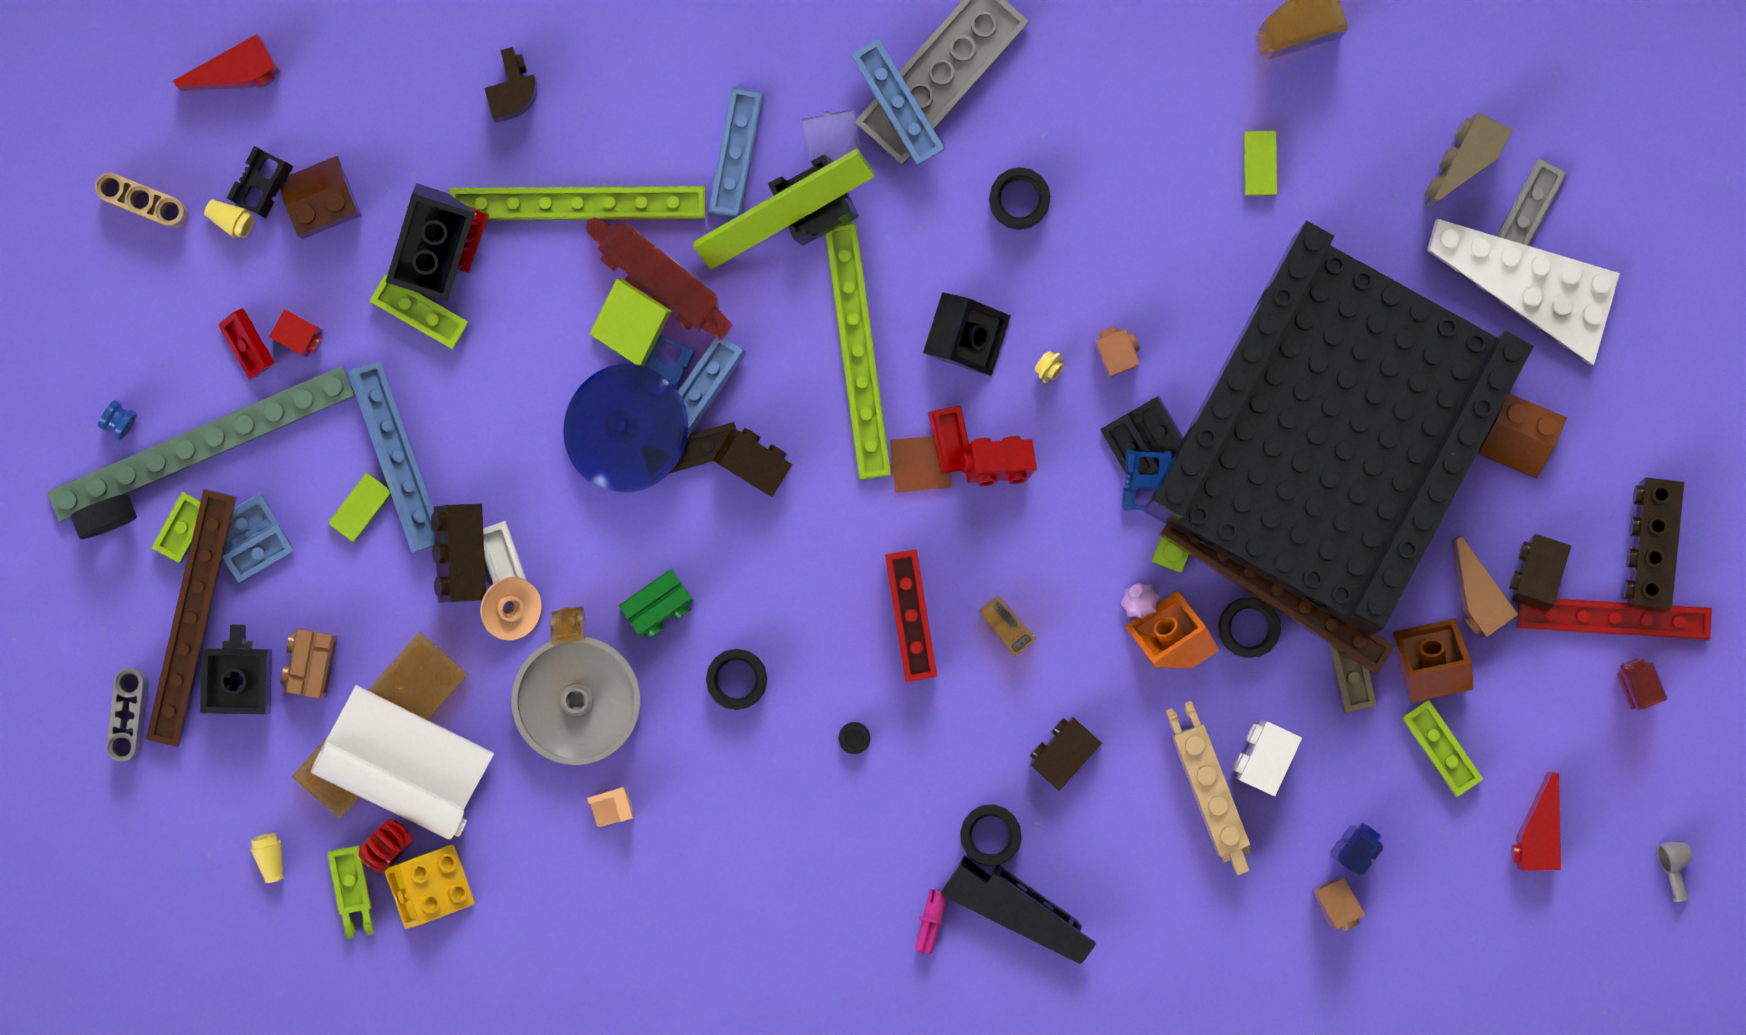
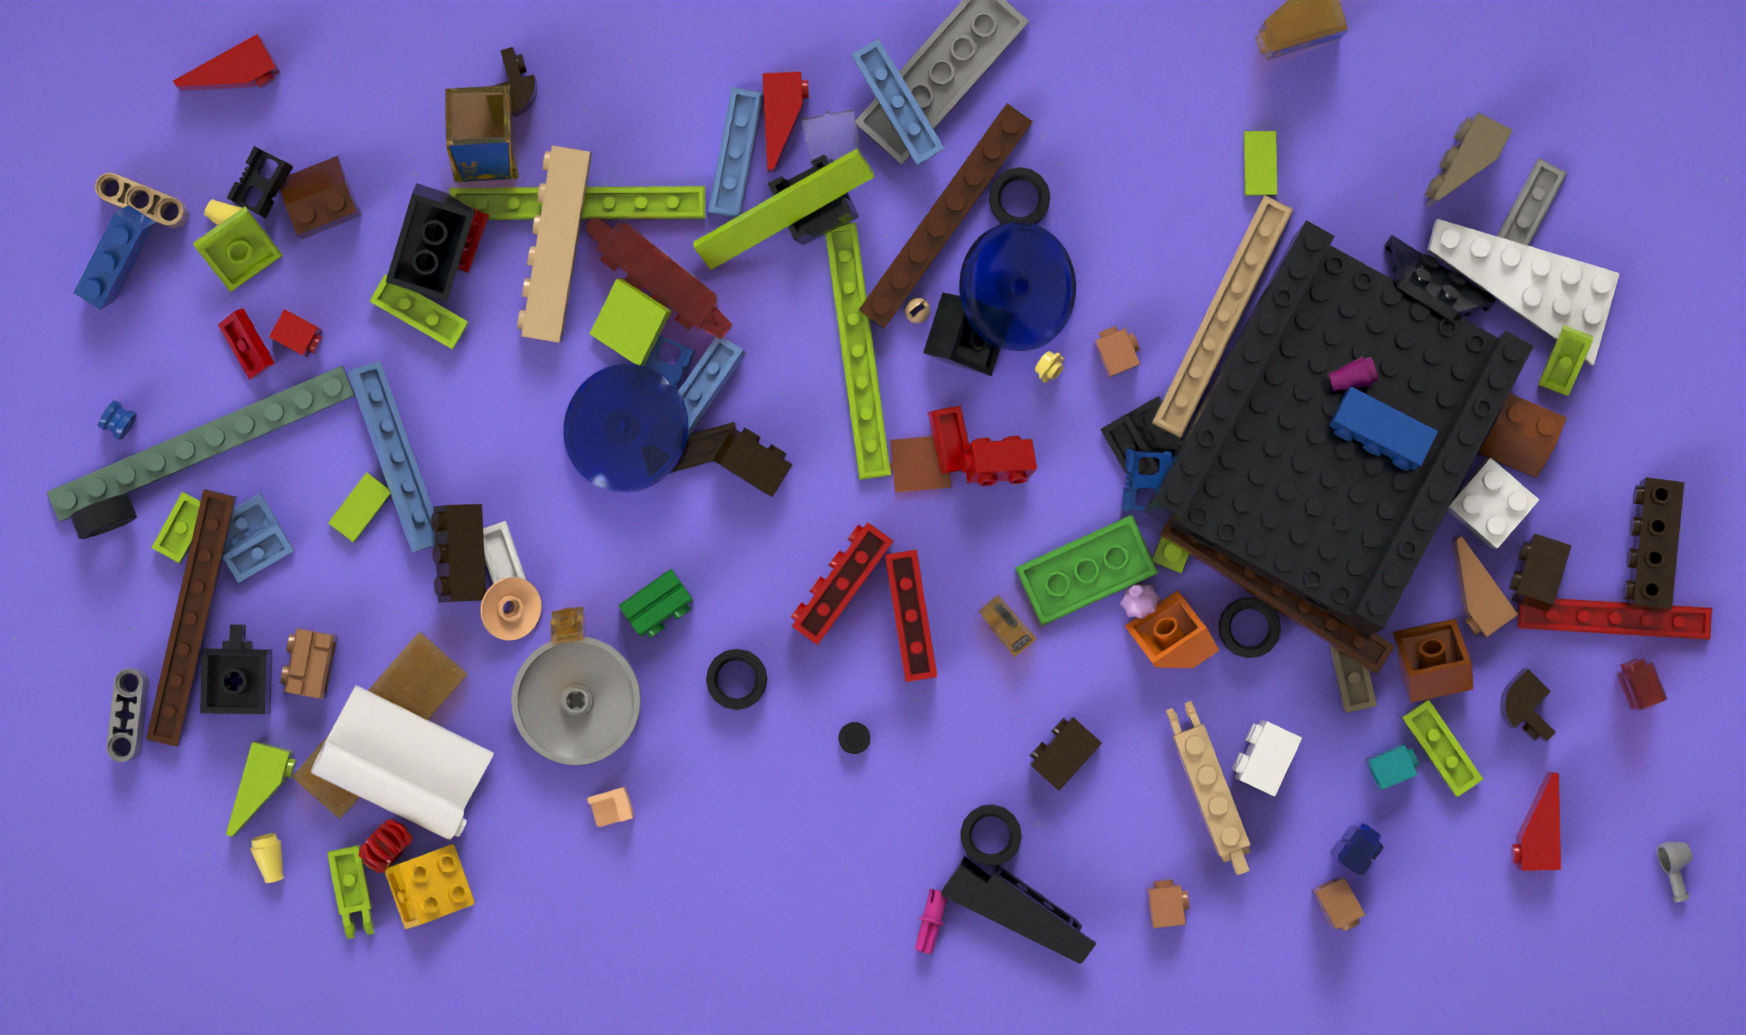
none -> blue brick [73,205,156,310]
none -> lime tile [193,206,283,292]
none -> lime slope [226,741,296,837]
none -> clear yellow slope [445,85,519,182]
none -> tan brick [517,145,592,343]
none -> red slope [763,71,809,173]
none -> red brick [791,522,893,645]
none -> reddish brown plate [858,103,1033,329]
none -> tan hinge [905,298,930,324]
none -> clear blue dish [959,222,1076,351]
none -> bright green tile [1016,515,1159,626]
none -> nougat brick [1147,879,1189,928]
none -> tan tile [1152,195,1293,438]
none -> magenta cone [1328,356,1379,391]
none -> blue brick [1328,387,1438,471]
none -> teal brick [1365,744,1419,790]
none -> black wing [1384,235,1496,321]
none -> white brick [1447,458,1539,549]
none -> dark brown brick [1500,669,1556,741]
none -> lime plate [1538,325,1593,396]

